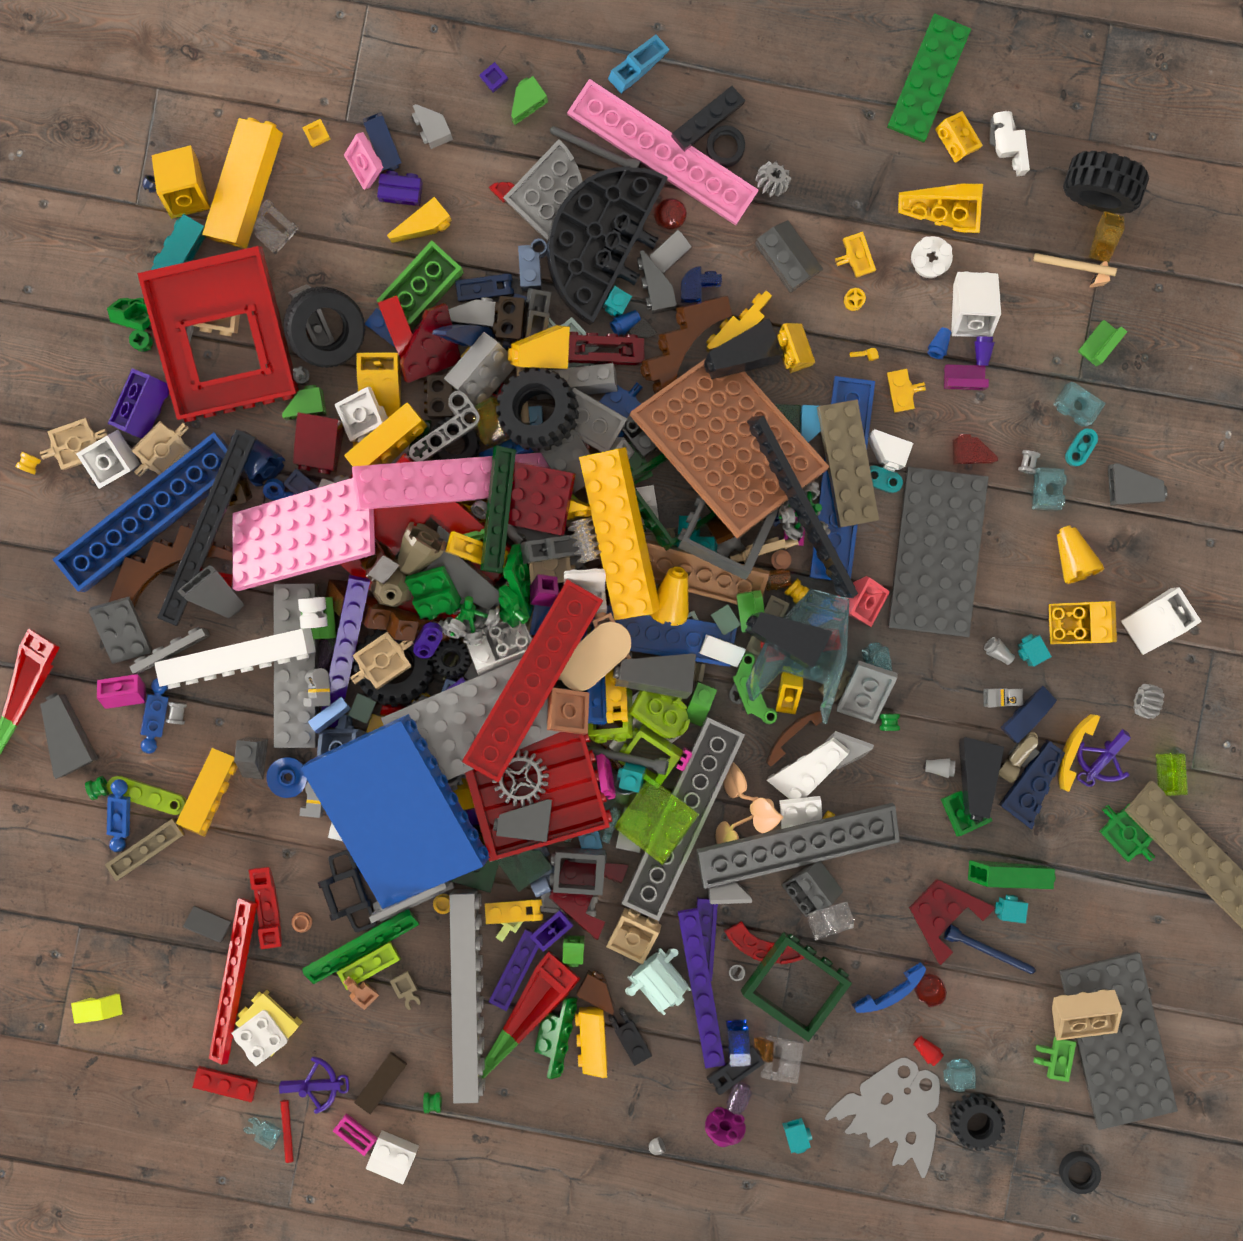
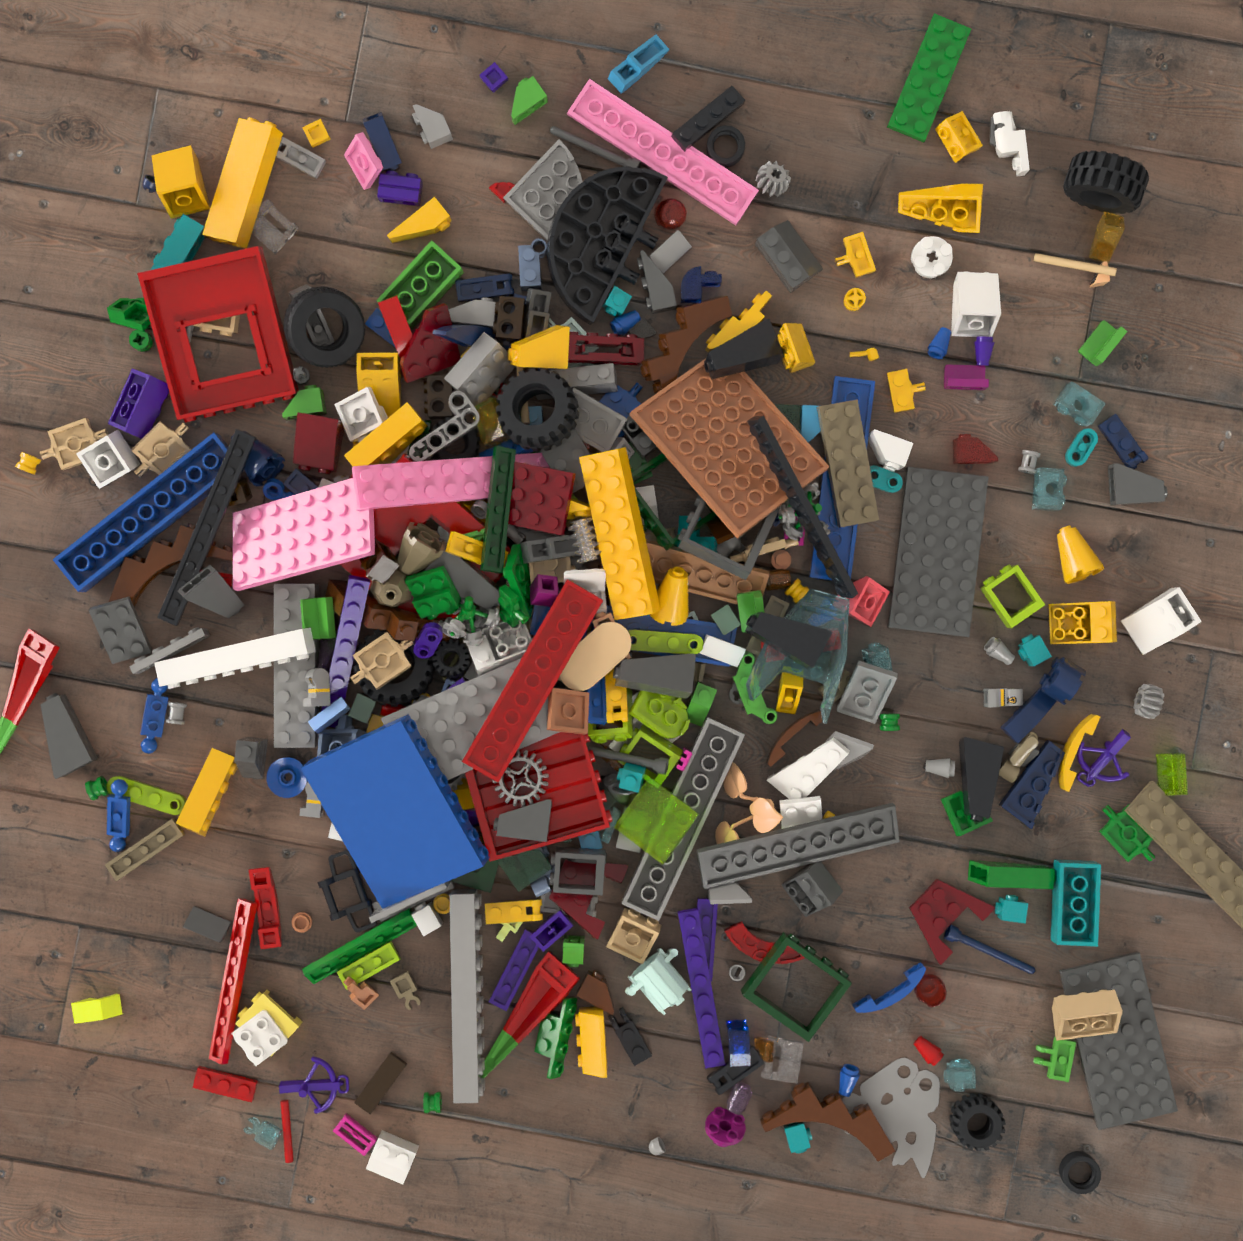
dark pink panel [97,674,146,709] -> none
white wheel [298,597,328,628] -> none
dark pink tile [596,753,616,800] -> none
clear brick [808,901,854,940] -> none
none -> light grey plate [276,137,326,179]
none -> white brick [412,902,443,936]
none -> lime plate [628,629,704,654]
none -> reddish brown arch [760,1082,896,1162]
none -> blue cone [839,1064,860,1097]
none -> lime window [980,564,1045,628]
none -> dark blue brick [1039,657,1086,705]
none -> teal brick [1051,859,1101,947]
none -> dark blue plate [1098,414,1149,469]

